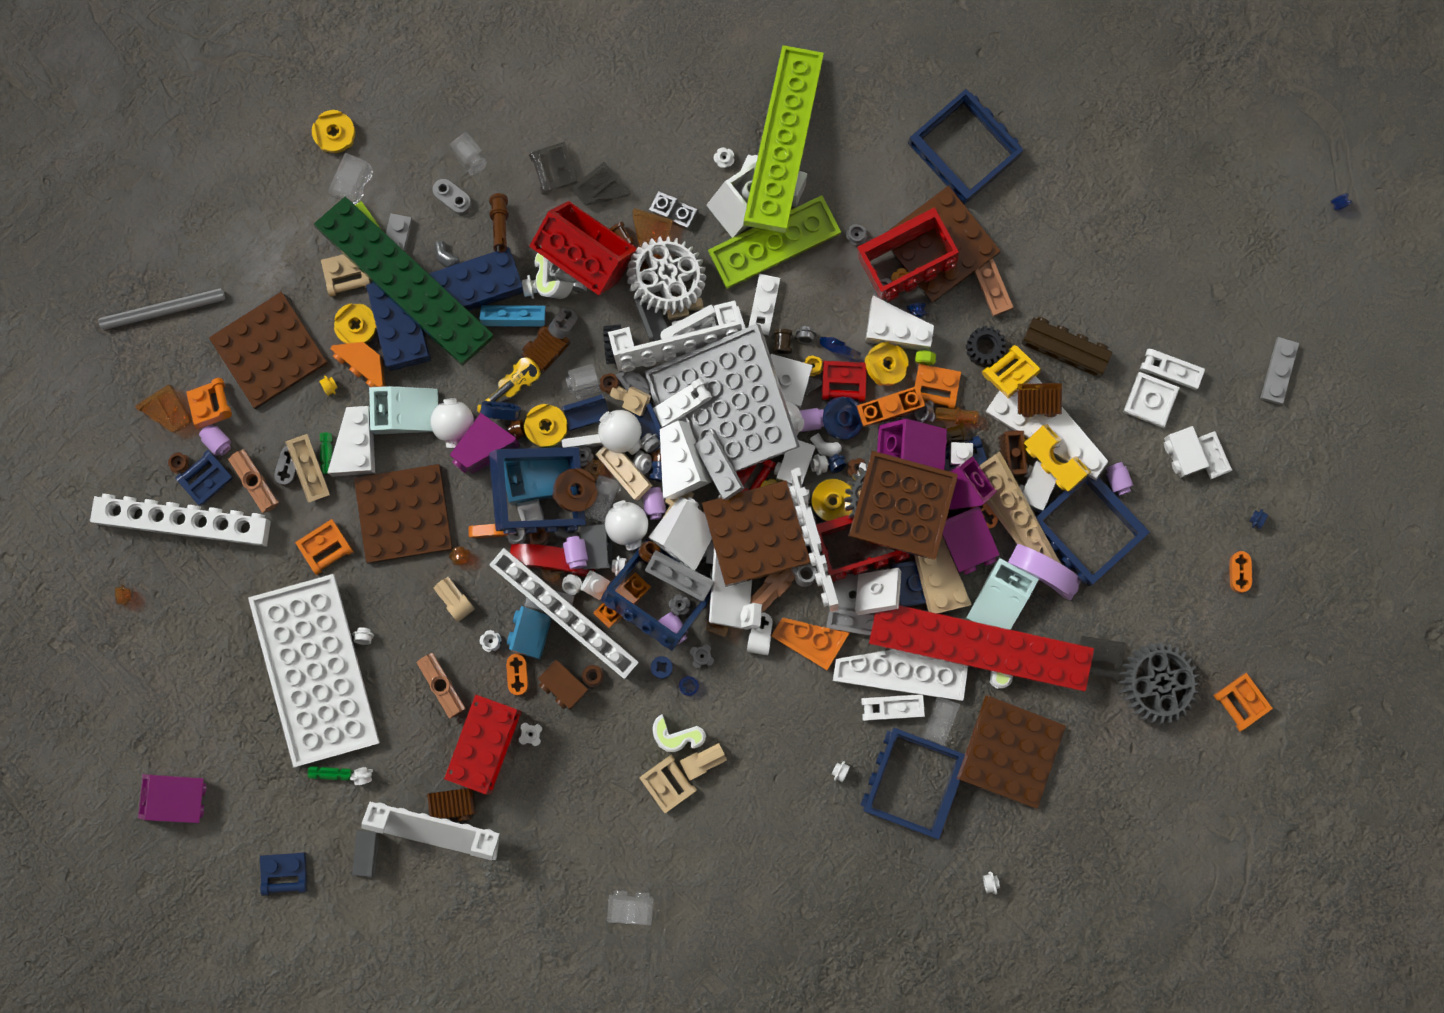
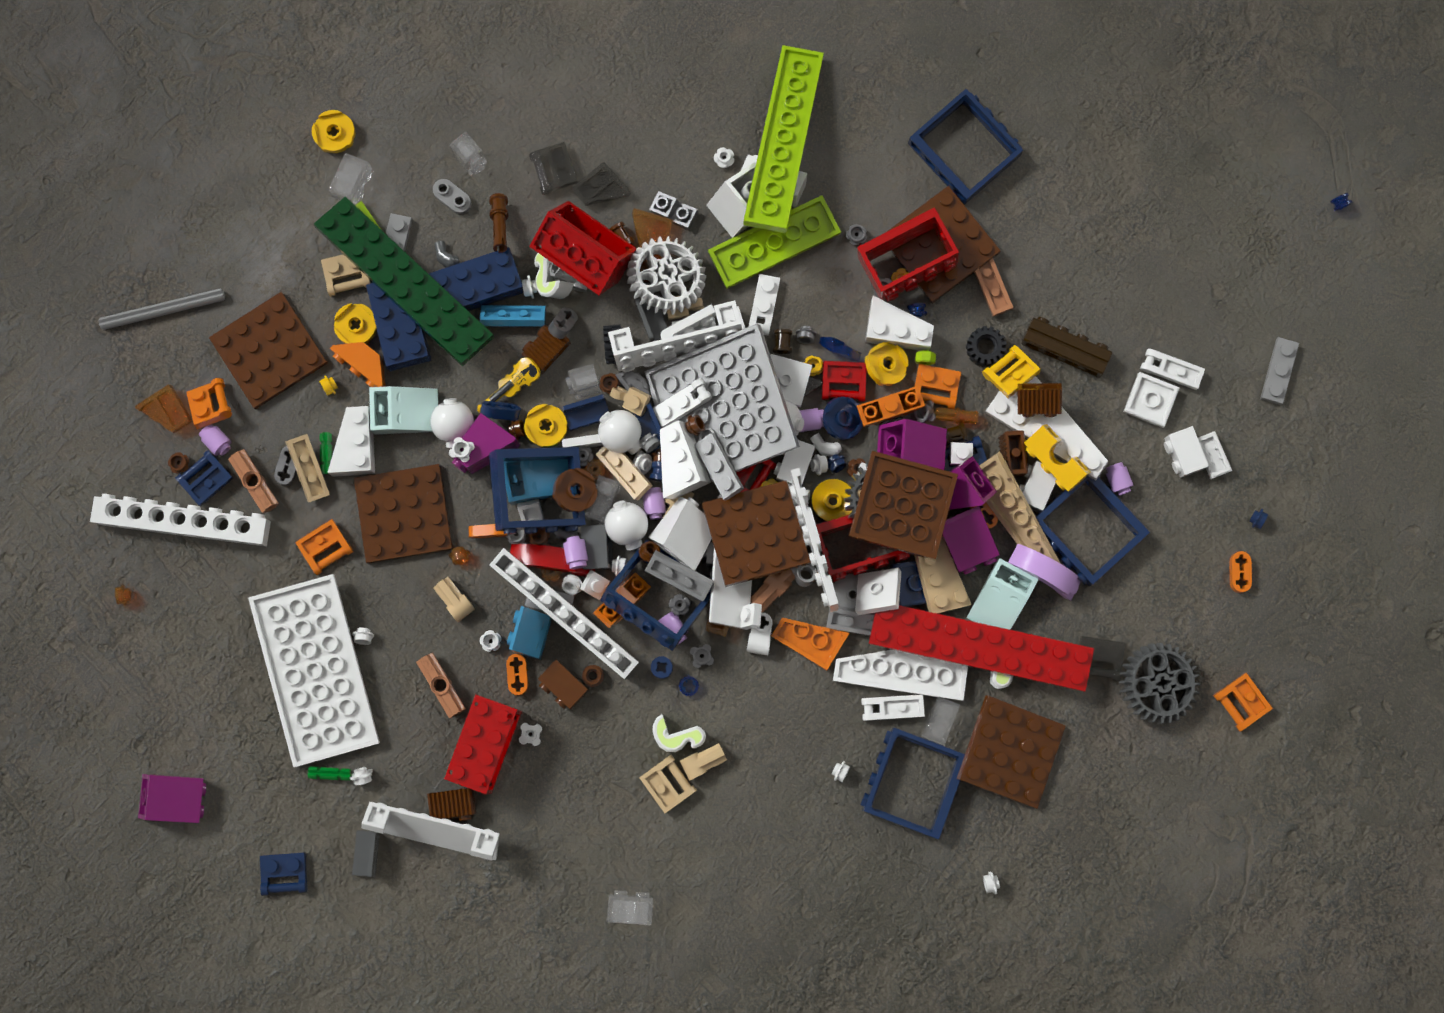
none -> white plate [449,437,475,462]
none -> reddish brown plate [685,415,705,436]

